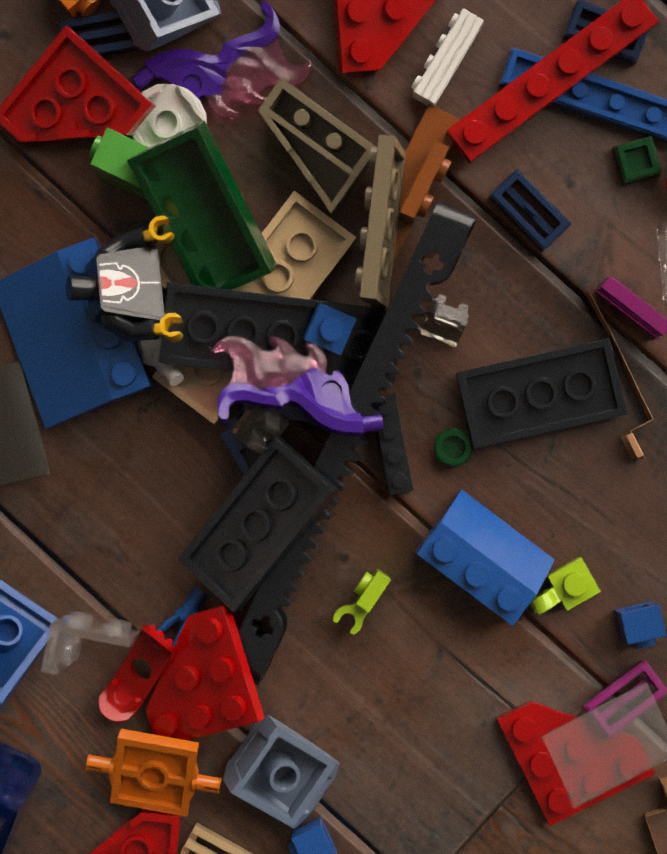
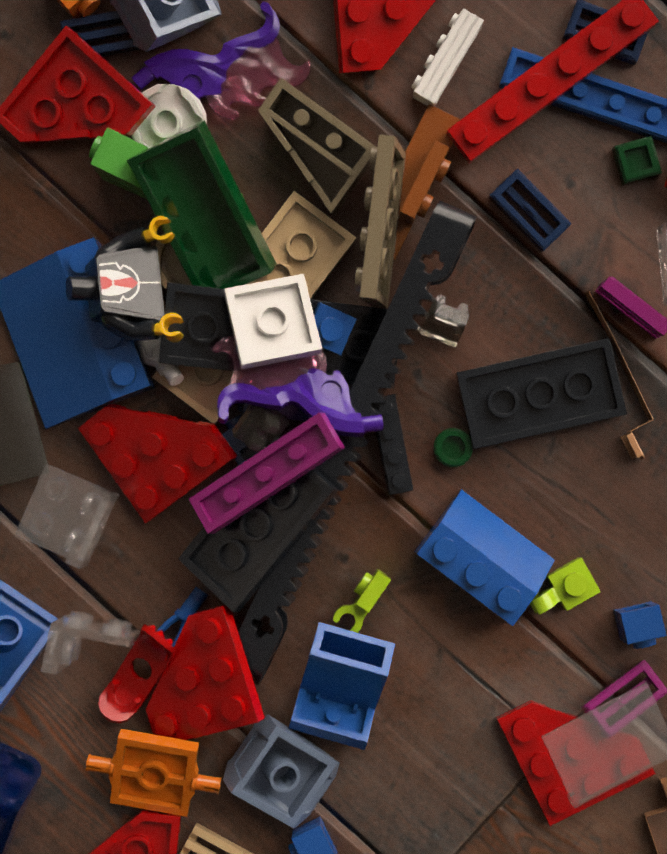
none -> clear bracket [16,465,119,569]
none -> red plate [78,404,237,524]
none -> magenta plate [189,412,345,534]
none -> white plate [224,274,322,370]
none -> blue piece [289,622,395,750]

